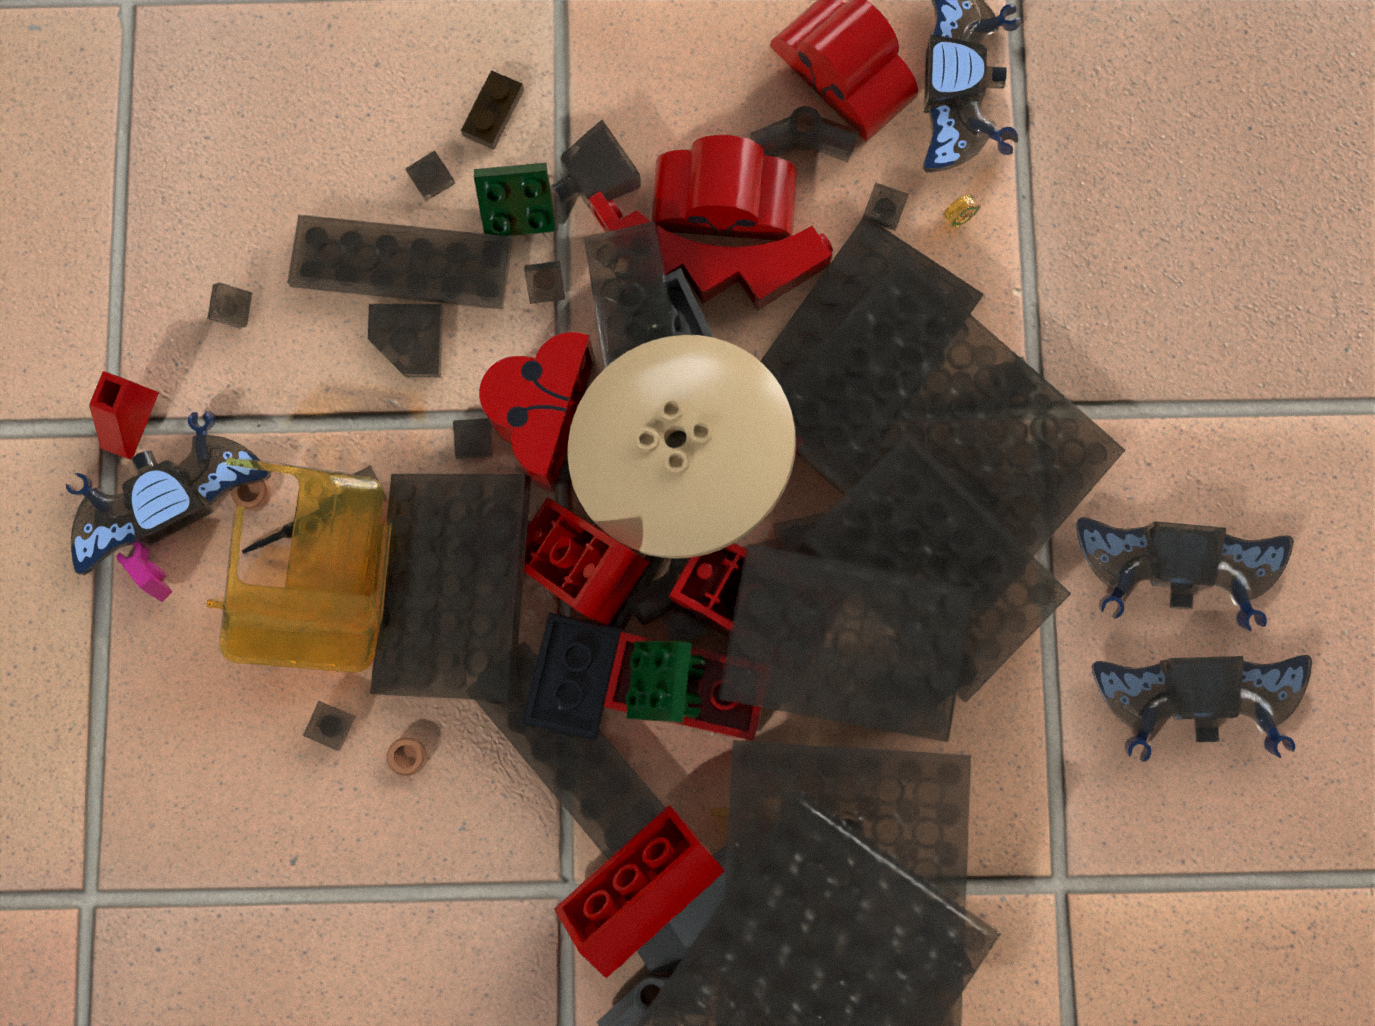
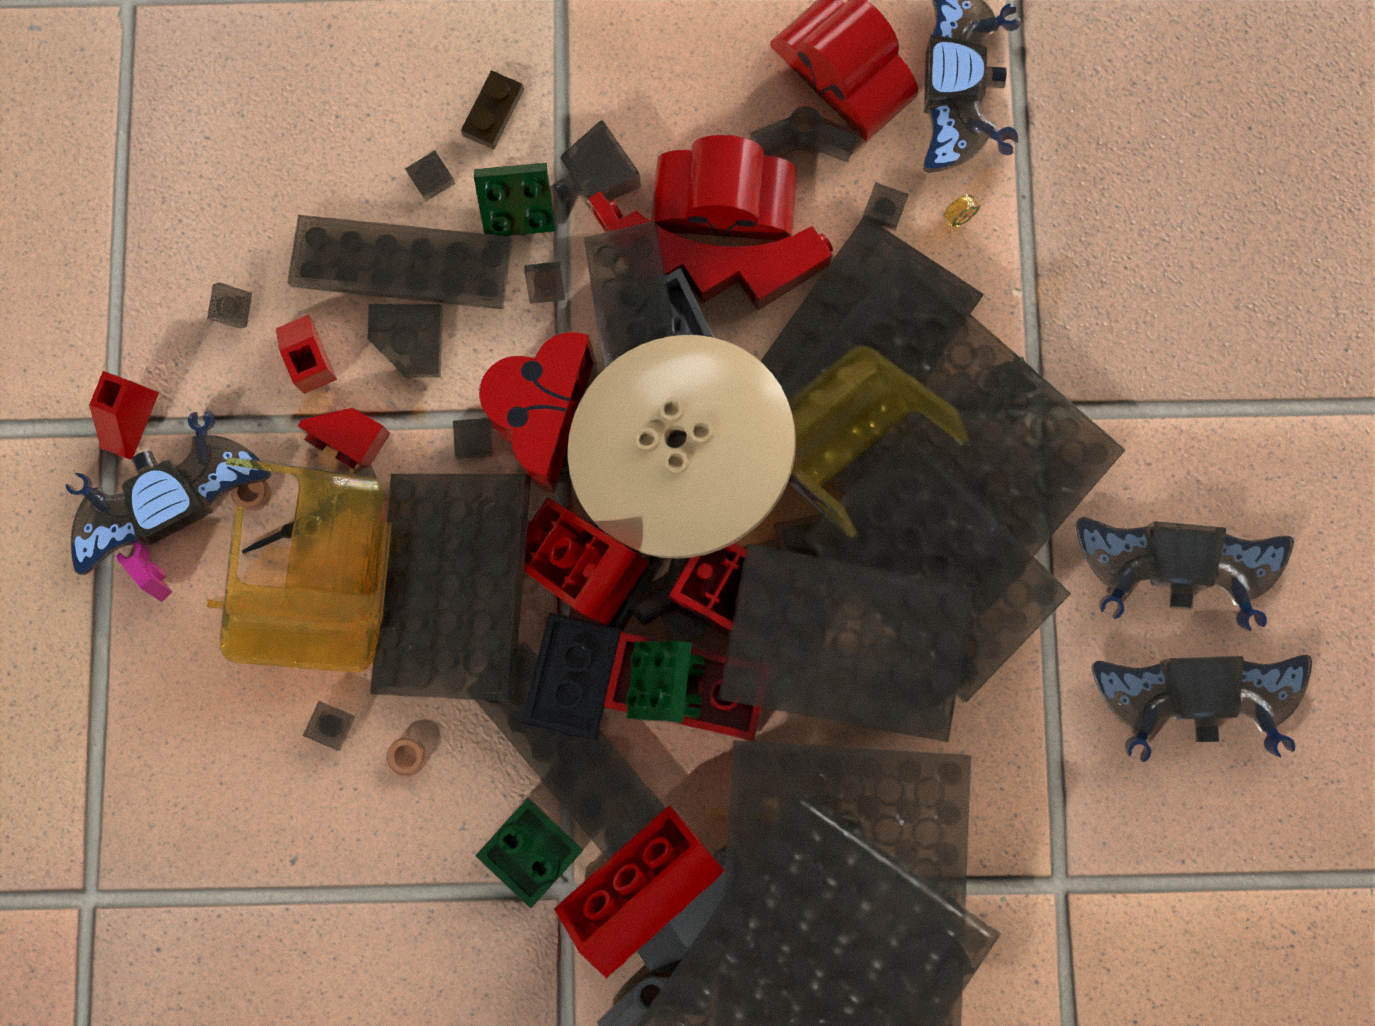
none -> red slope [276,314,338,394]
none -> red slope [298,407,391,470]
none -> dark green plate [475,798,584,909]
none -> clear yellow windscreen [788,346,969,539]

